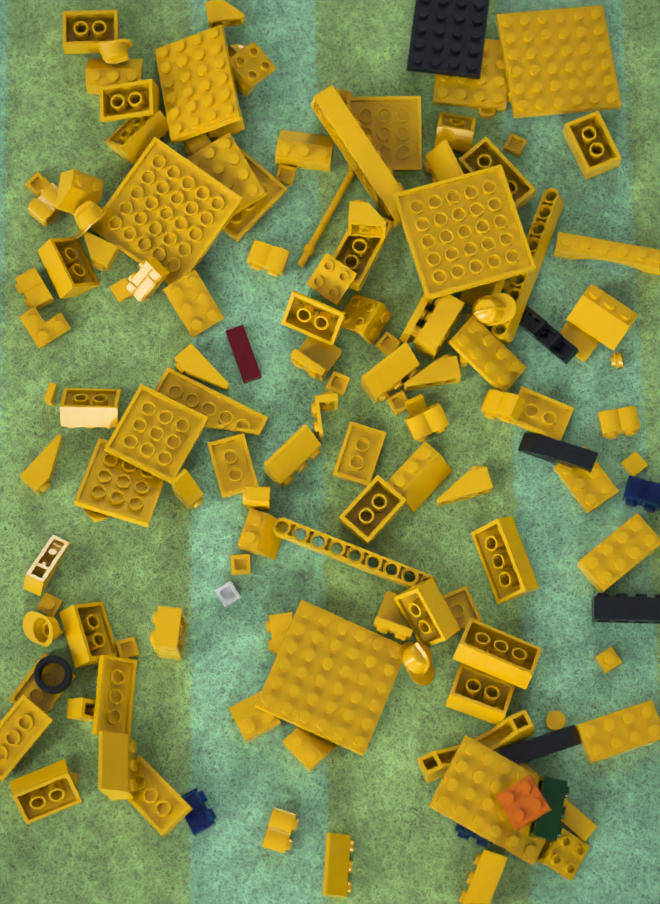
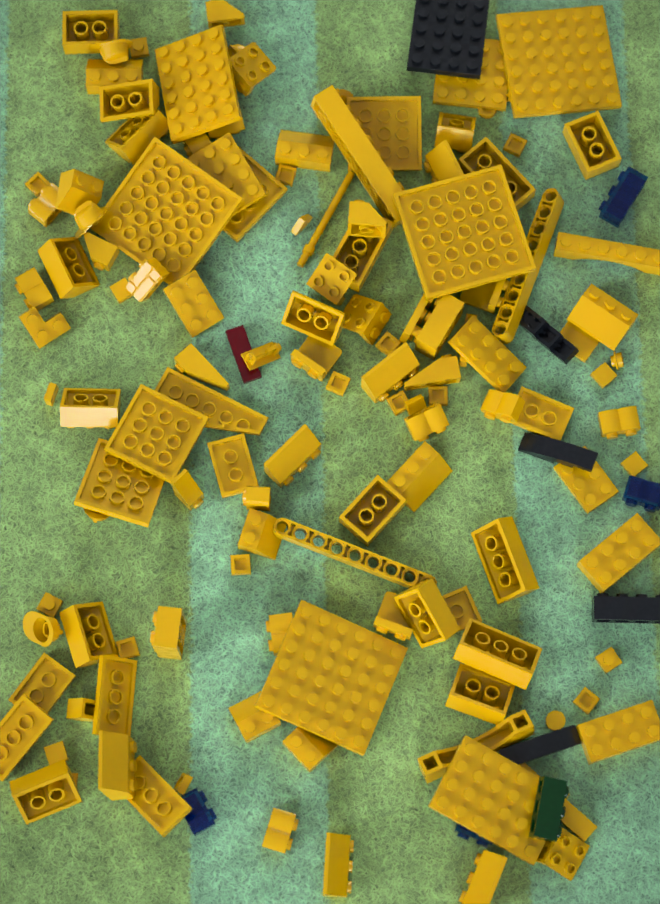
yellow slope [19,434,63,495] -> none
yellow slope [23,535,70,596] -> none
black tyre [34,655,73,694] -> none
white tile [214,581,241,608] -> none
yellow brick [247,240,290,277] -> none
yellow bracket [311,391,338,441] -> none
yellow plate [332,421,387,487] -> none
yellow piece [399,642,434,686] -> none
yellow slope [436,465,493,507] -> none
yellow piece [472,293,516,326] -> none
orange plate [496,774,552,831] -> none
none -> yellow tile [44,741,69,765]
none -> yellow plate [129,37,149,59]
none -> yellow tile [173,773,193,795]
none -> yellow hinge [241,342,282,371]
none -> yellow tile [291,214,313,236]
none -> yellow tile [428,386,448,406]
none -> yellow tile [572,687,600,715]
none -> yellow tile [590,362,618,389]
none -> clear blue brick [598,166,648,228]

